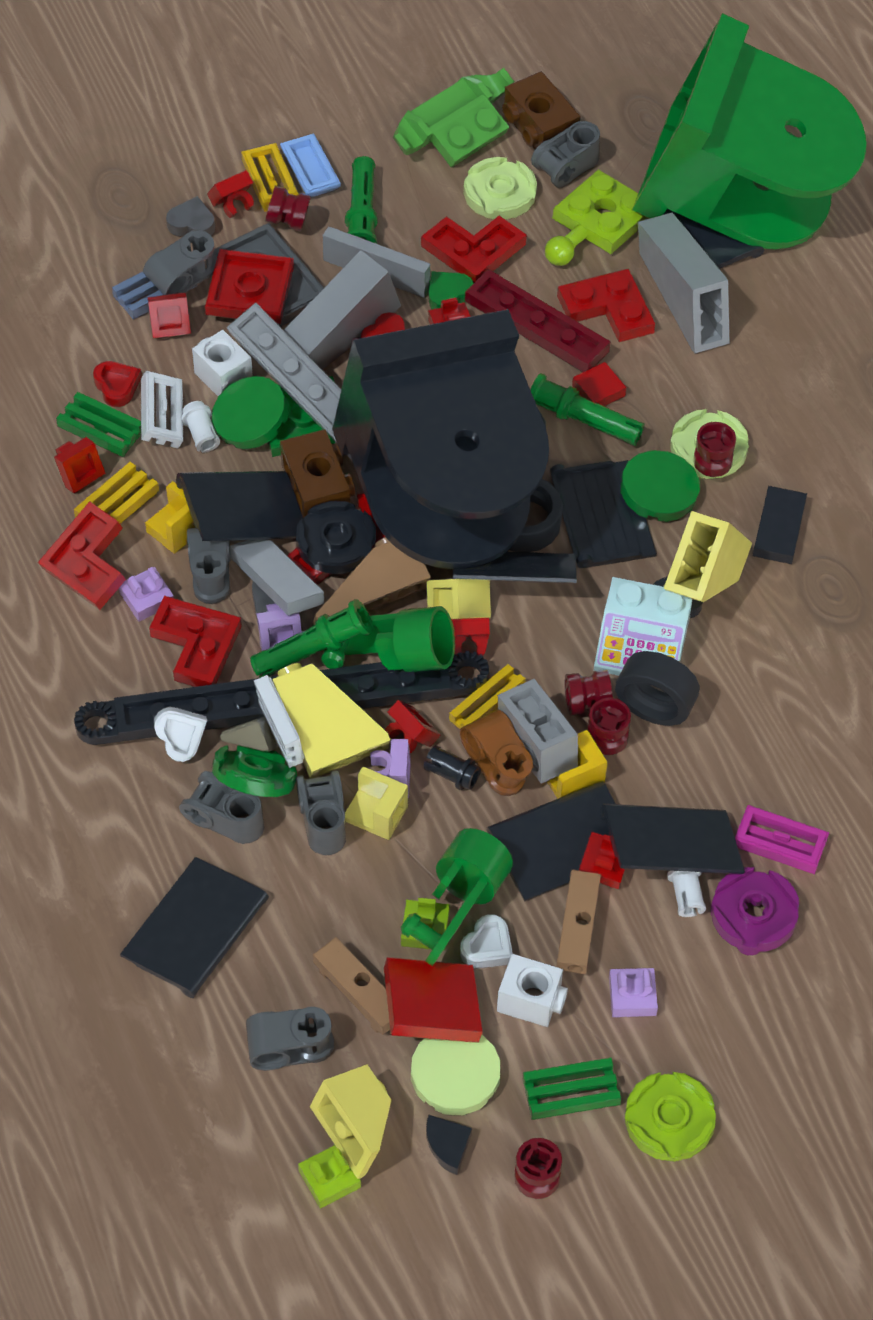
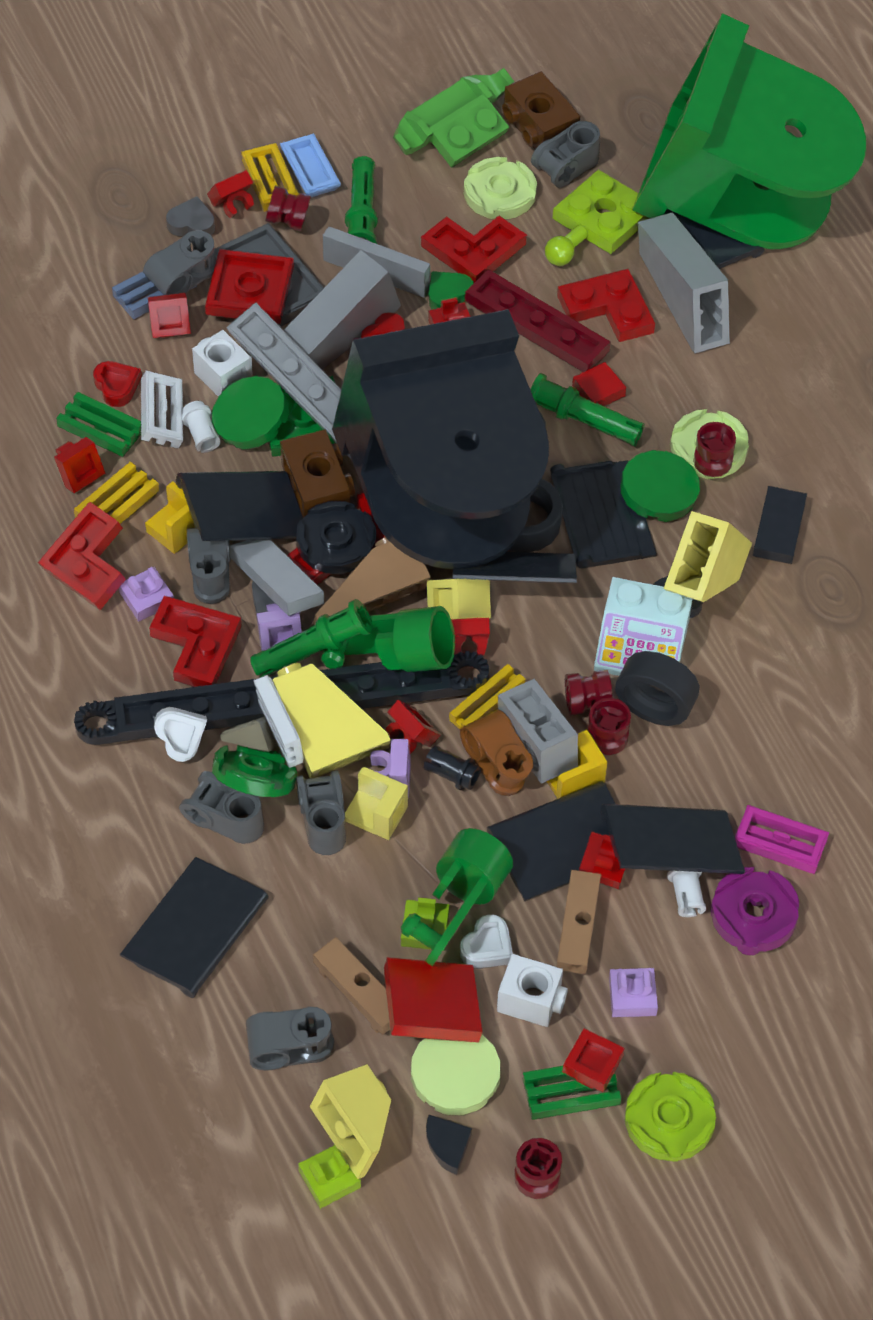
none -> red tile [562,1028,625,1092]

